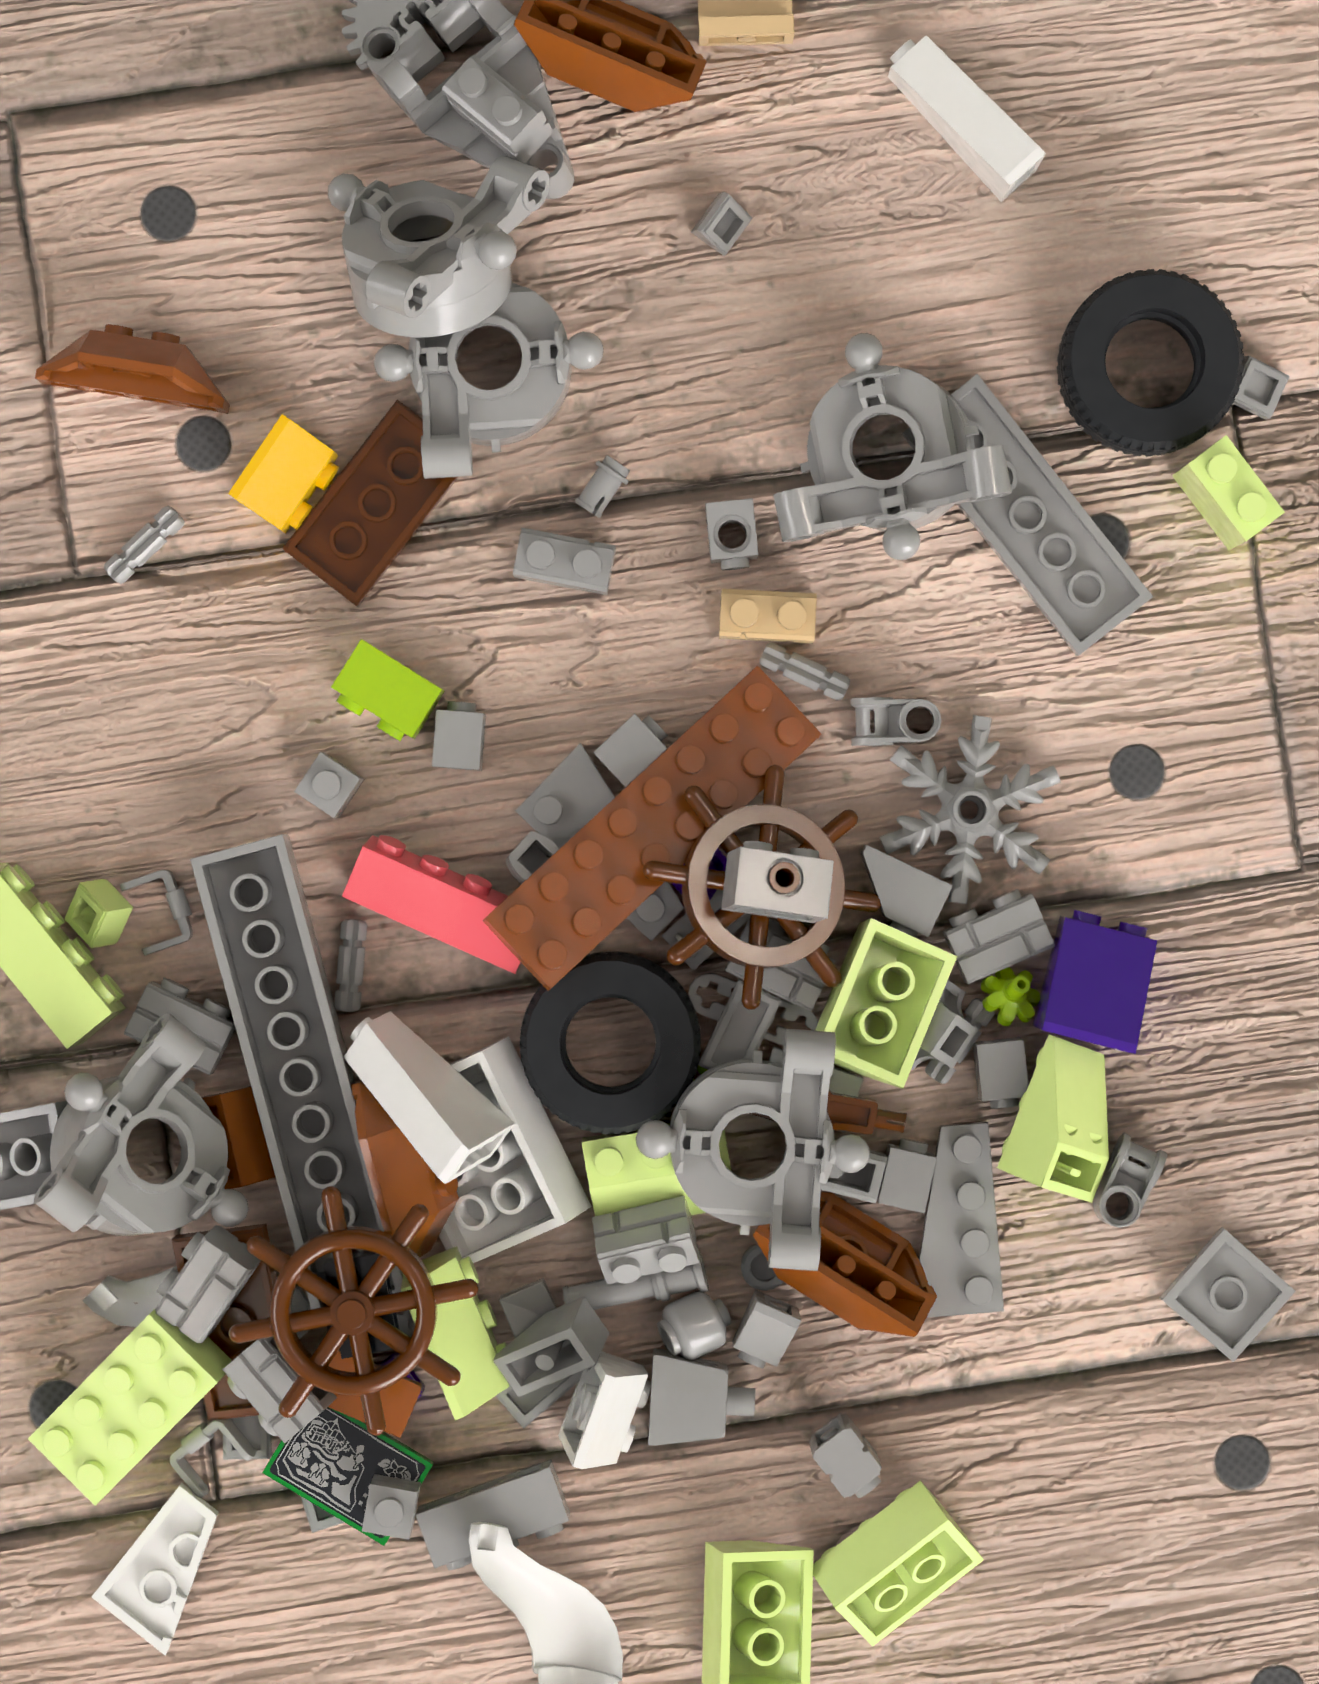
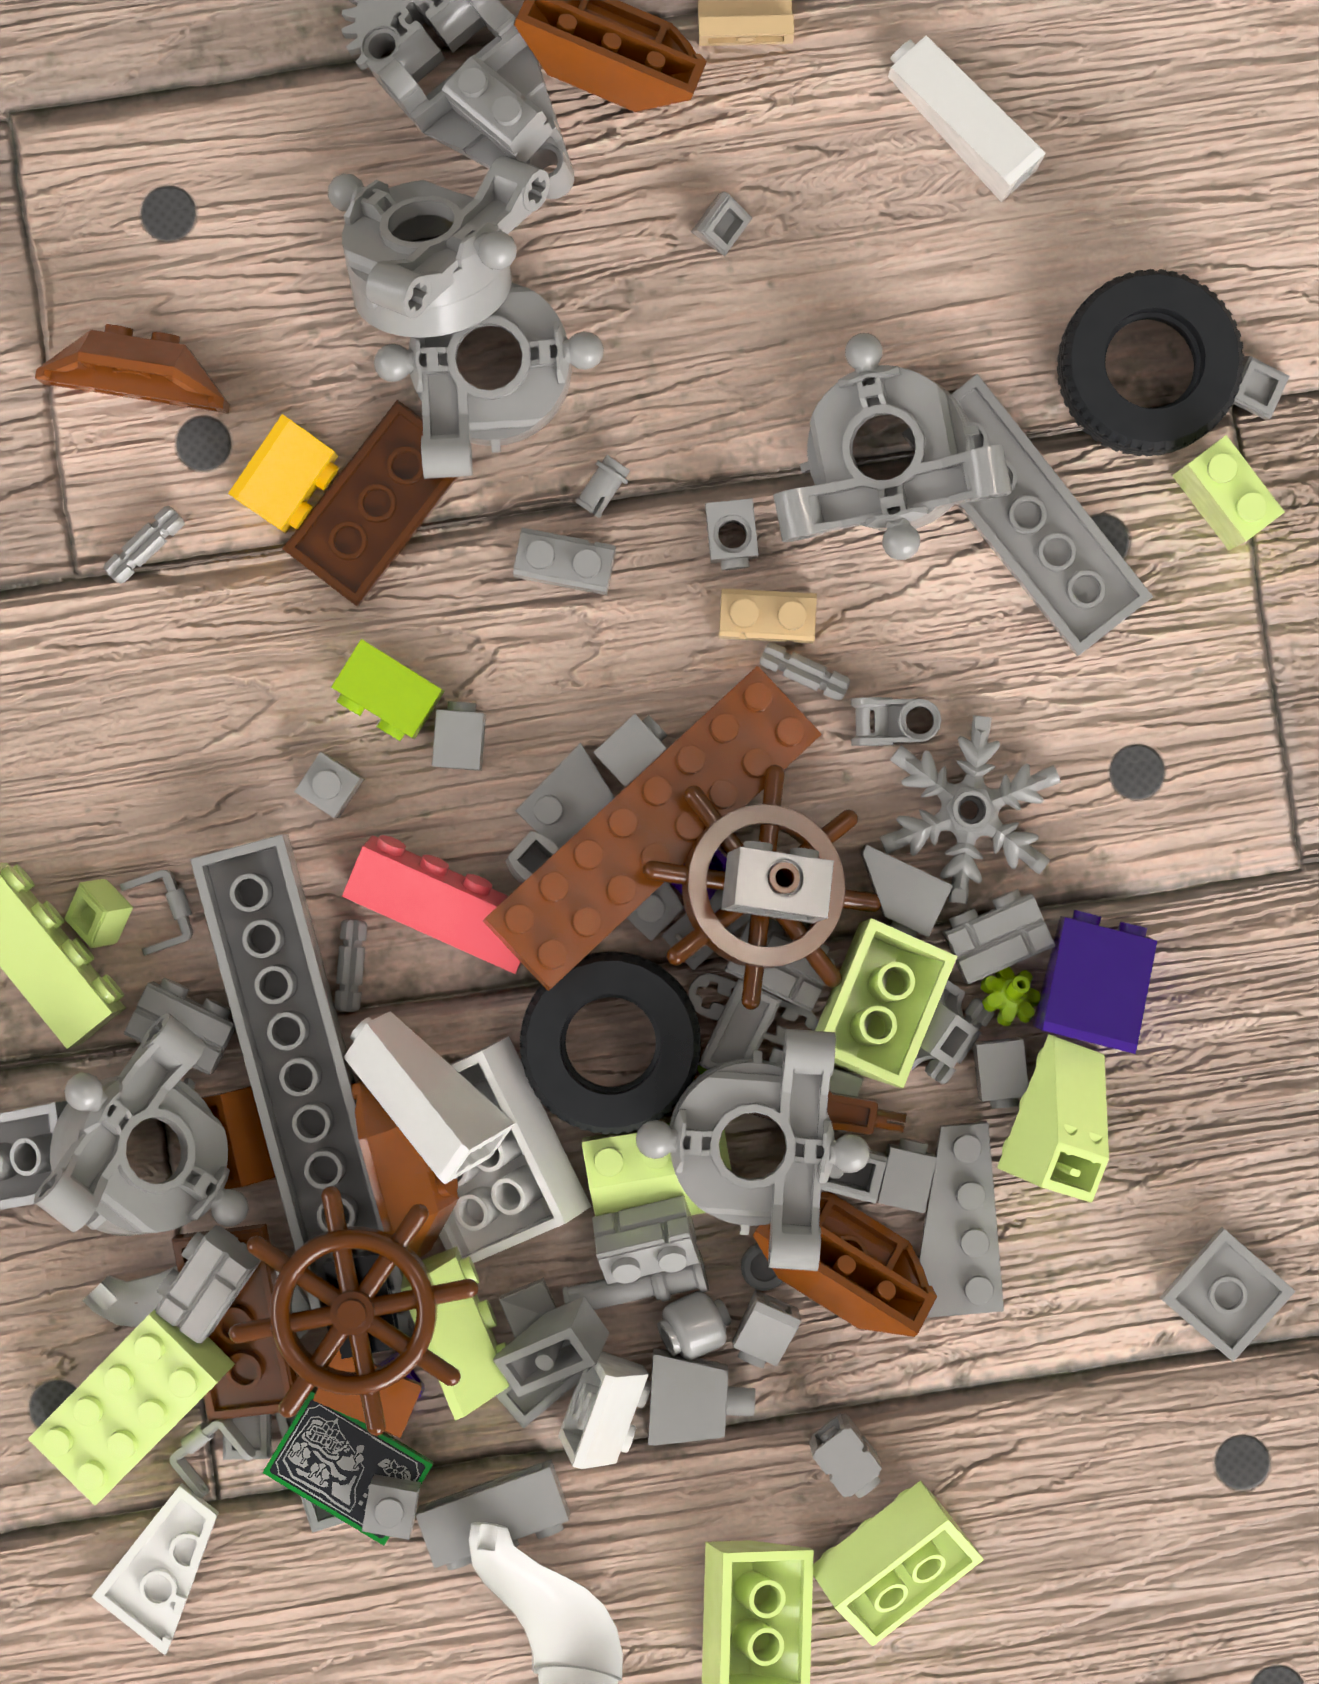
light grey brick [222,1337,337,1443] -> none
light grey piece [1093,1133,1167,1228] -> none

